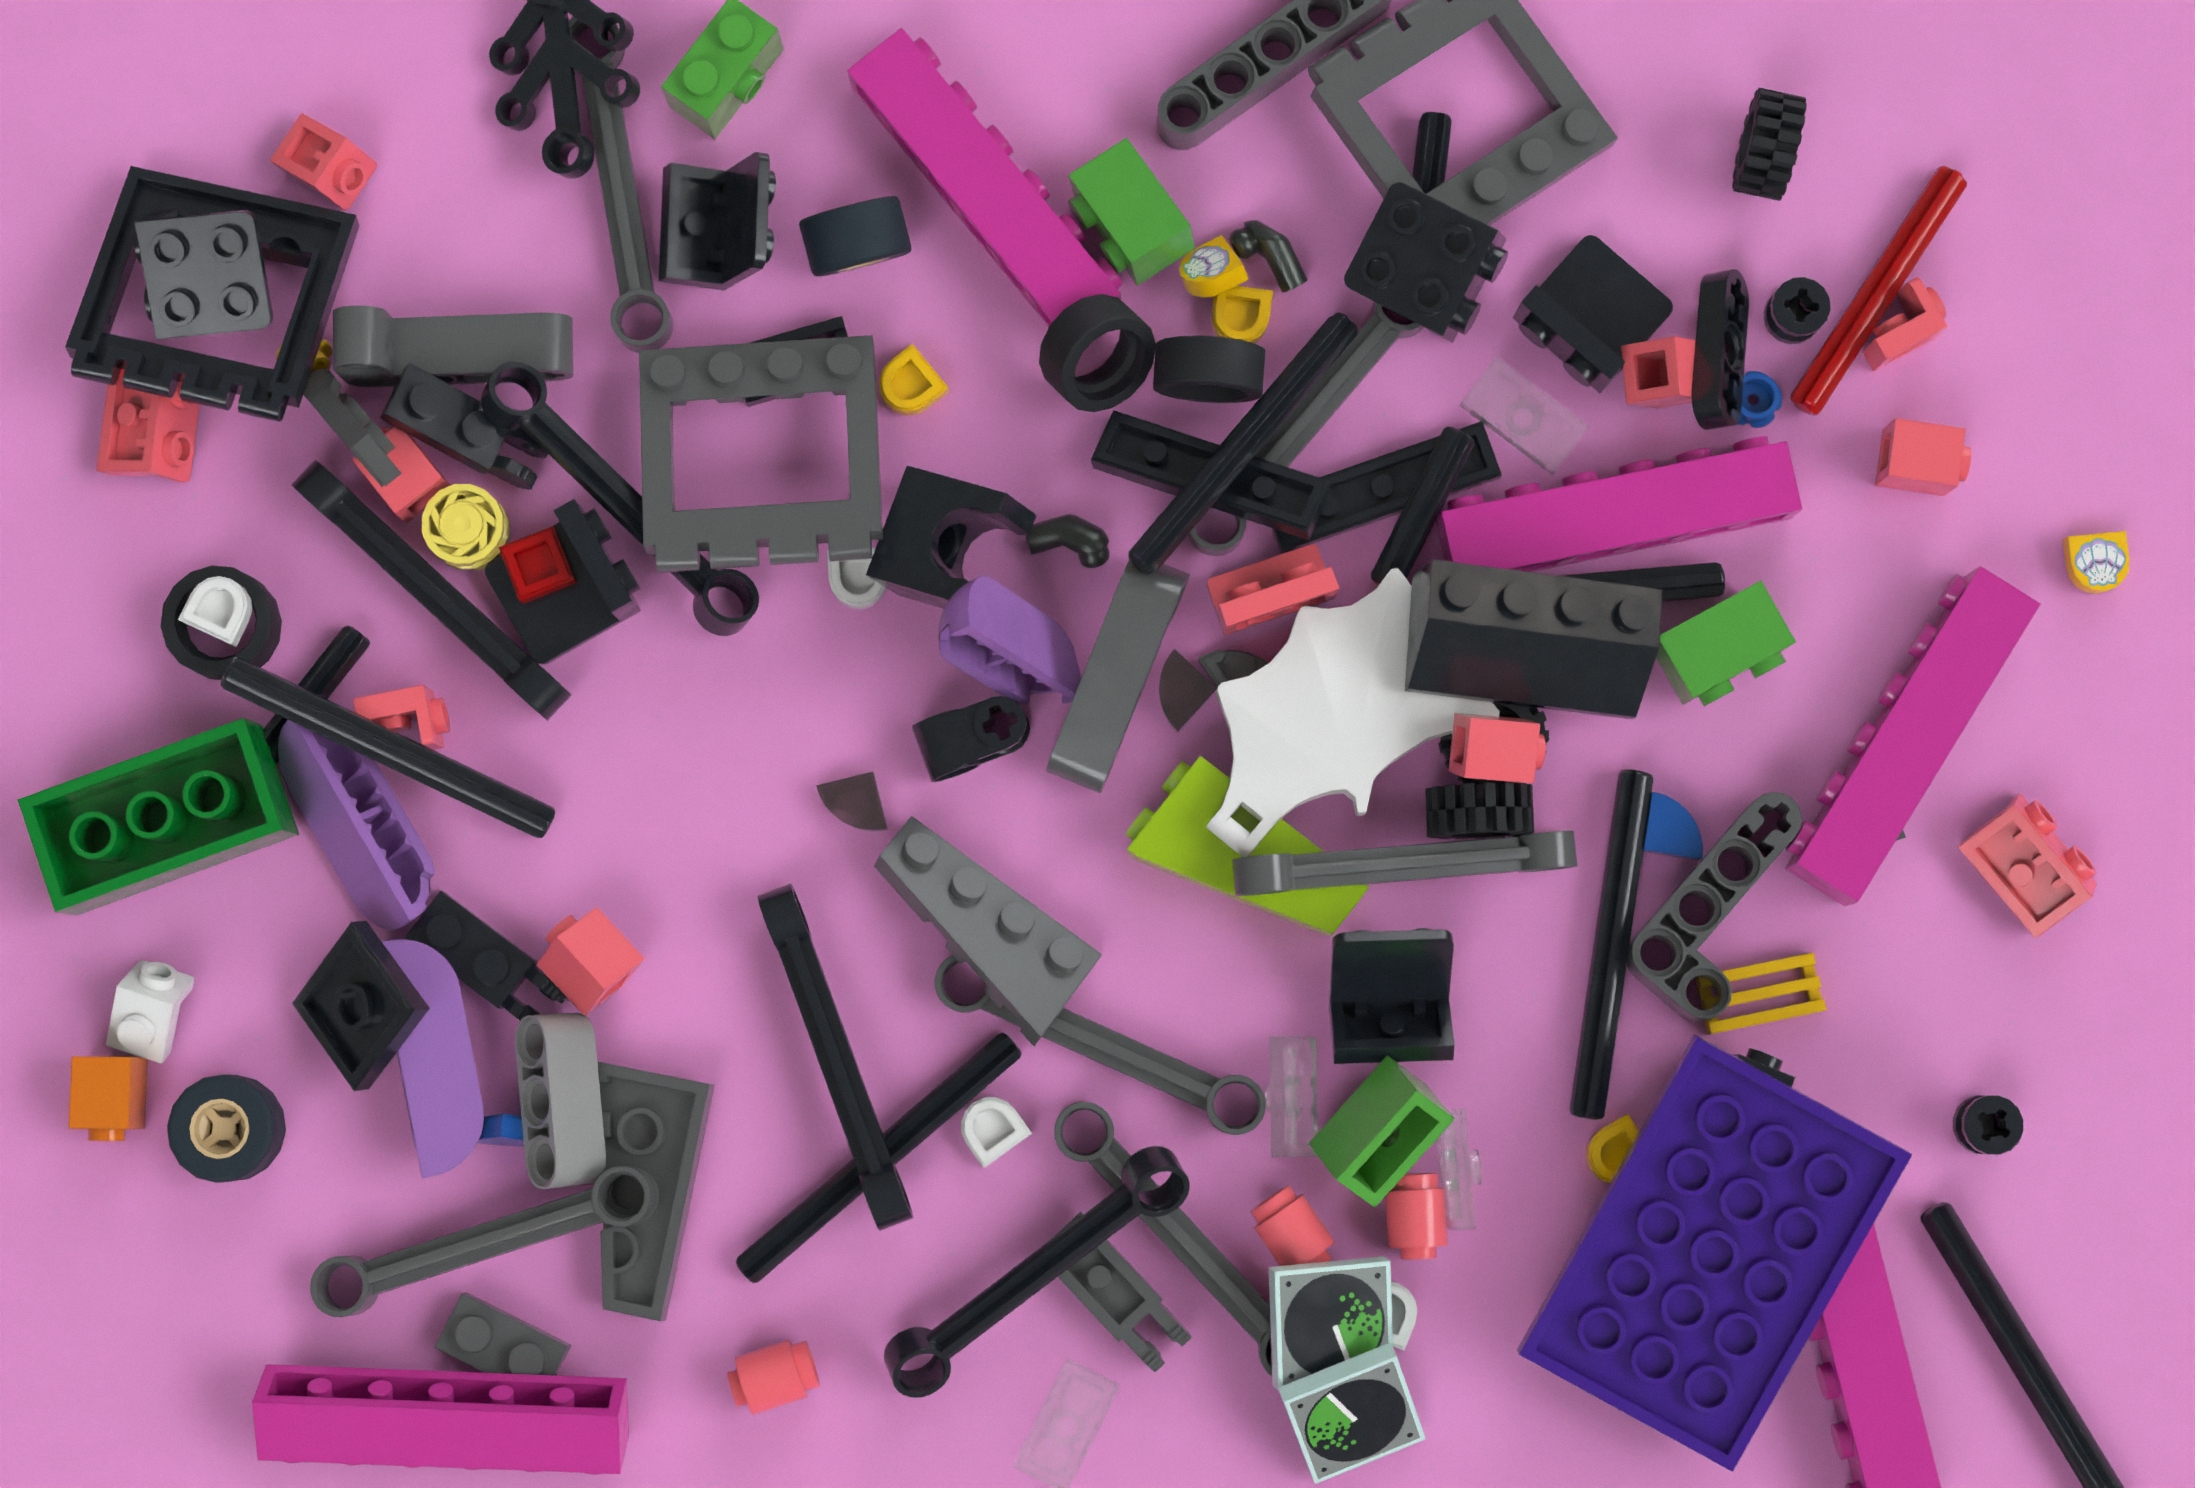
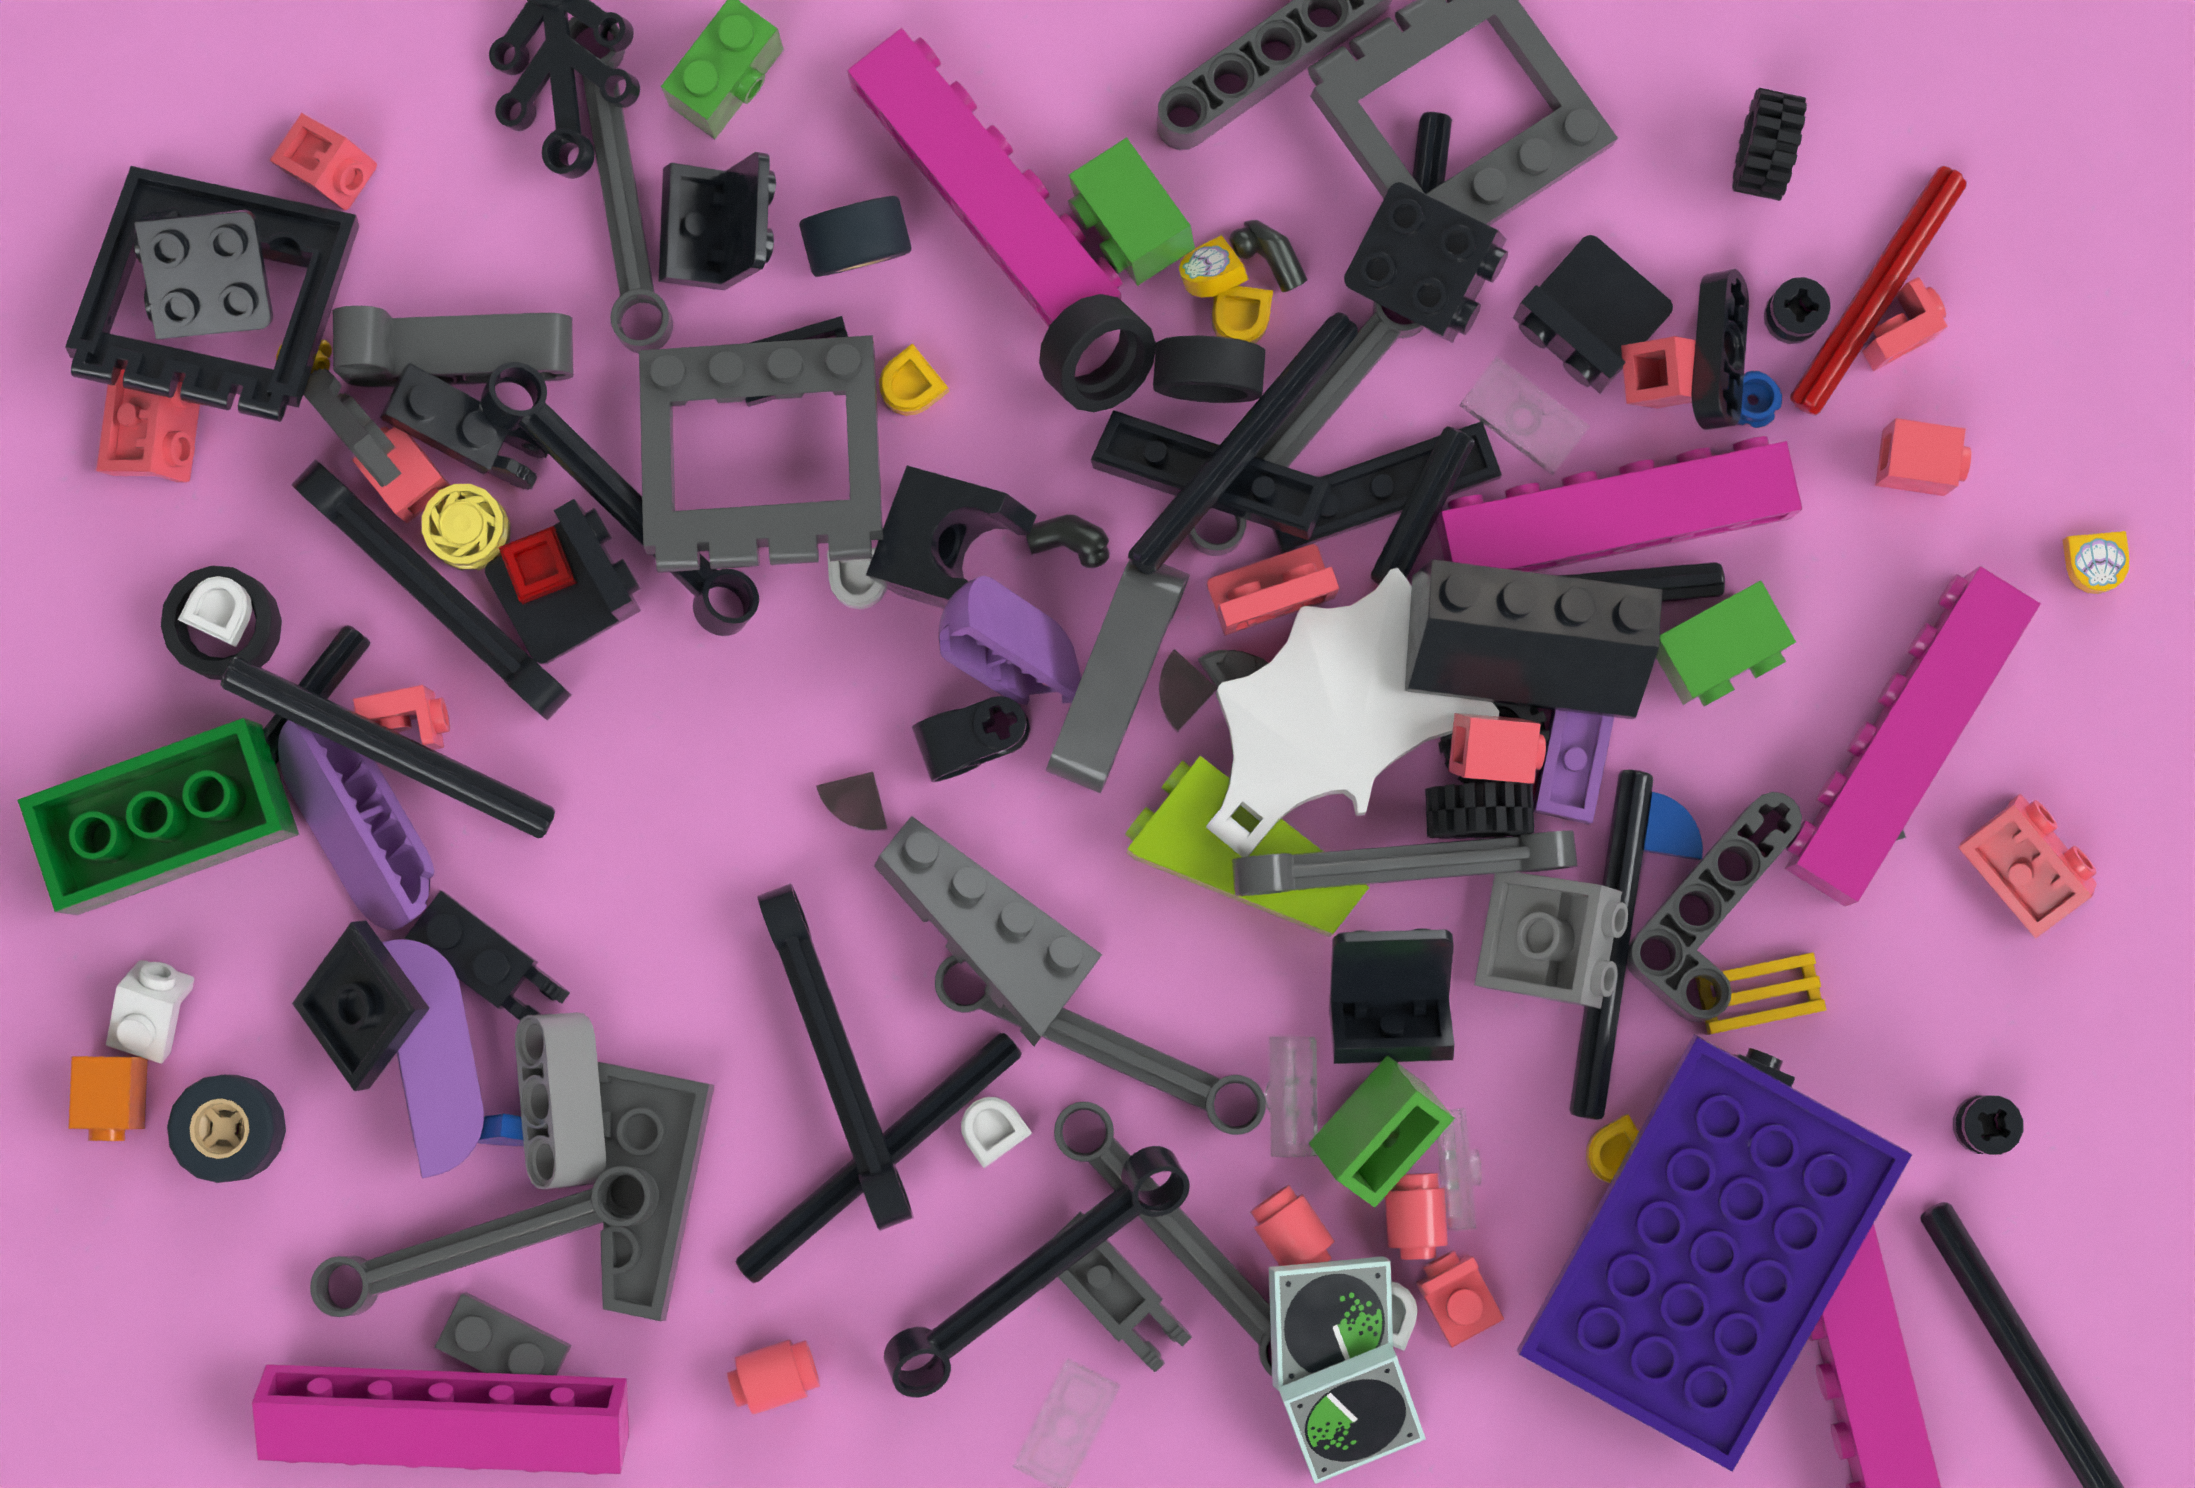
coral brick [536,907,645,1017] -> none
none -> coral bracket [1415,1251,1504,1347]
none -> light grey plate [1474,872,1628,1009]
none -> medium lavender plate [1533,710,1614,824]

